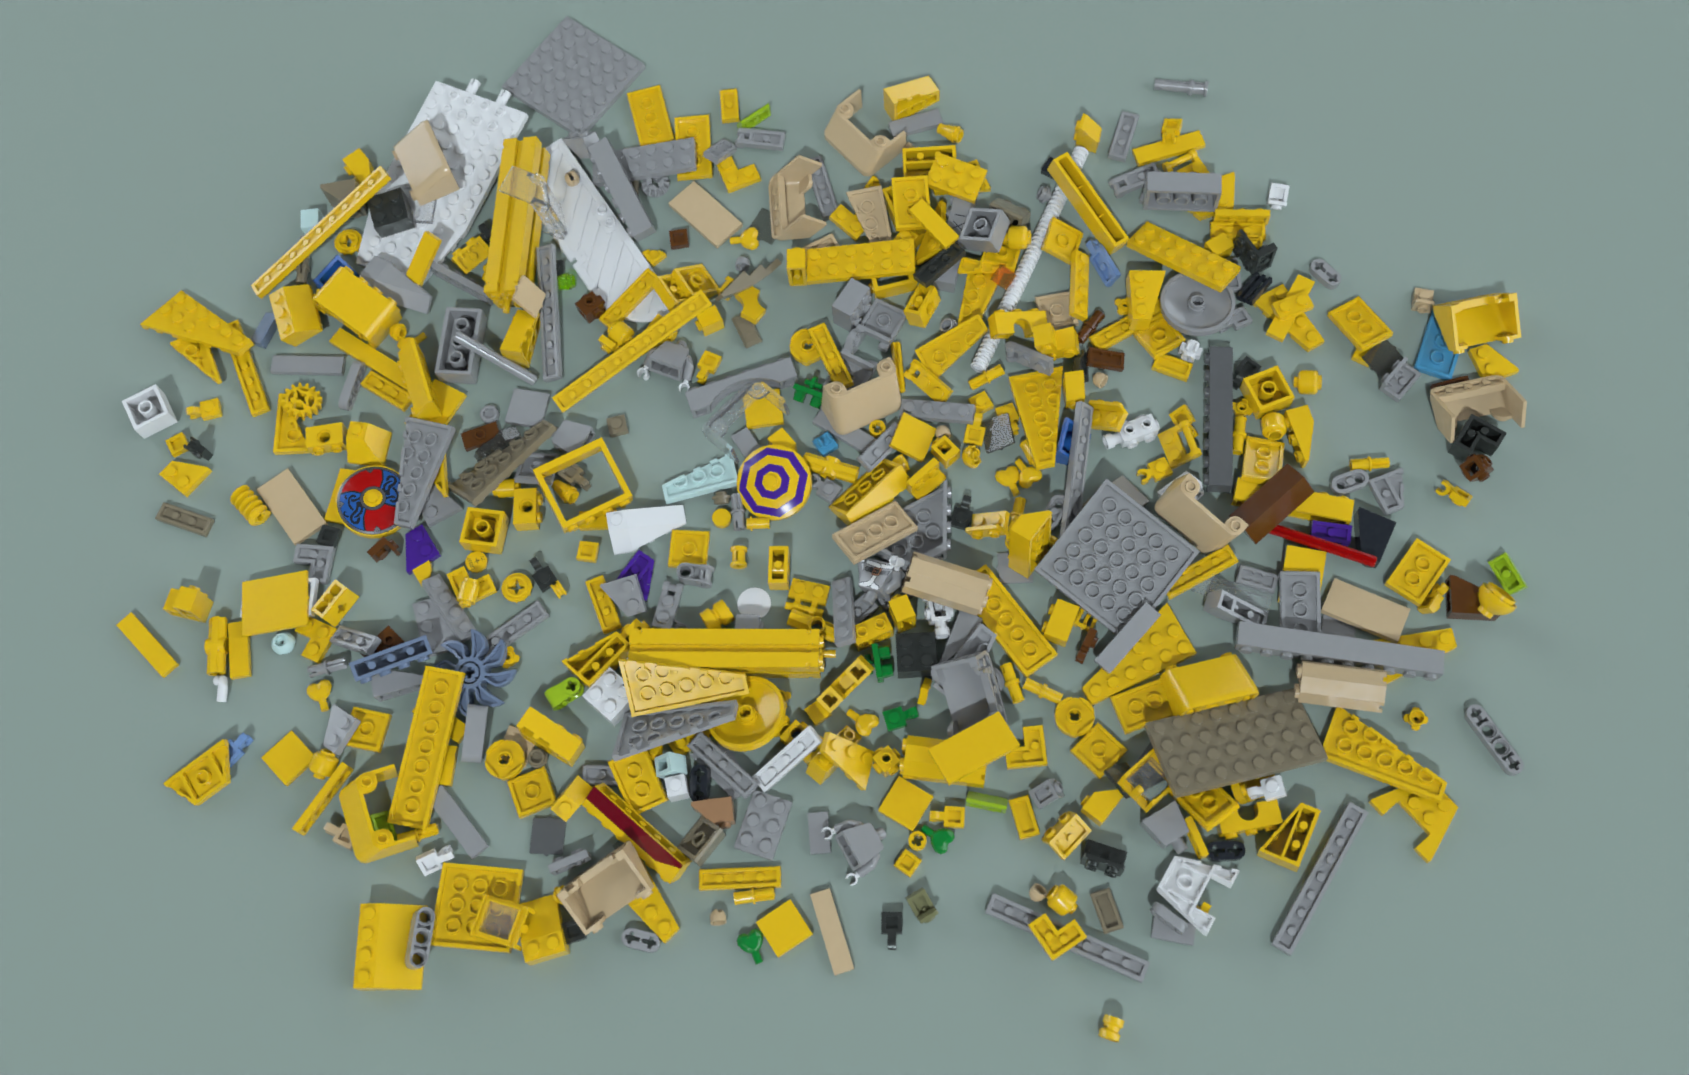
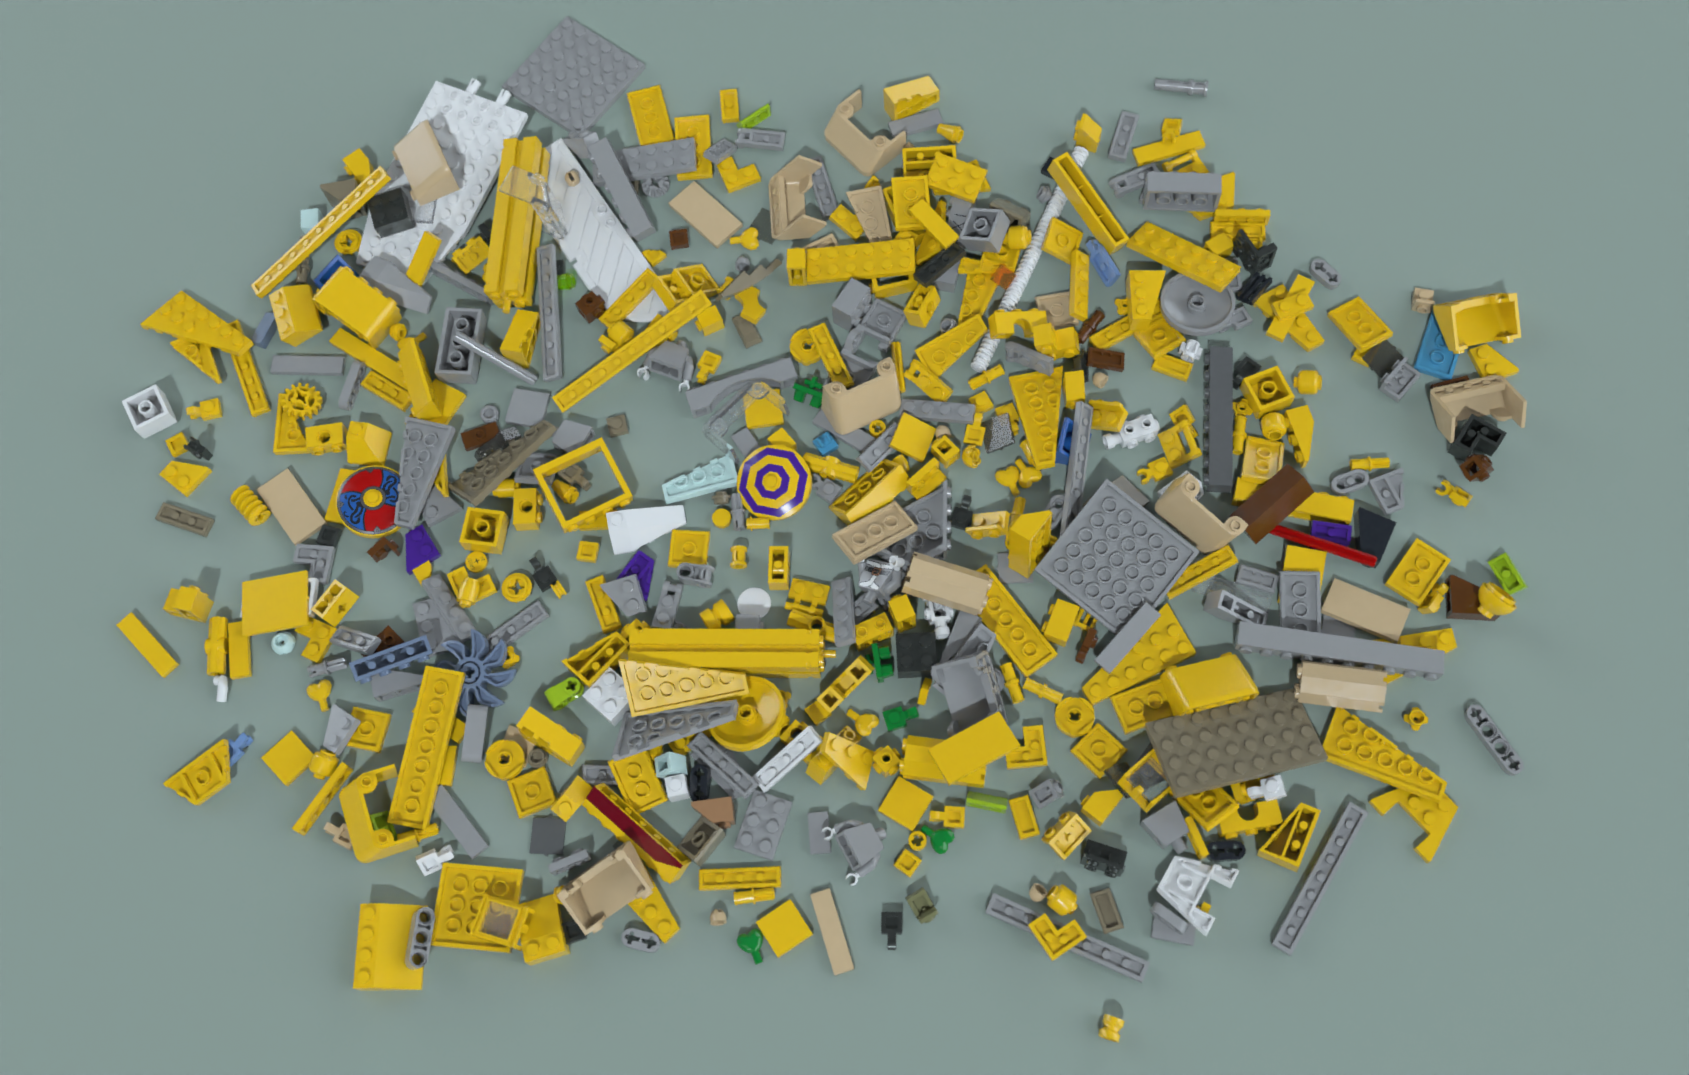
tan piece [512,275,546,318] -> none
white bracket [1267,183,1290,210] -> none

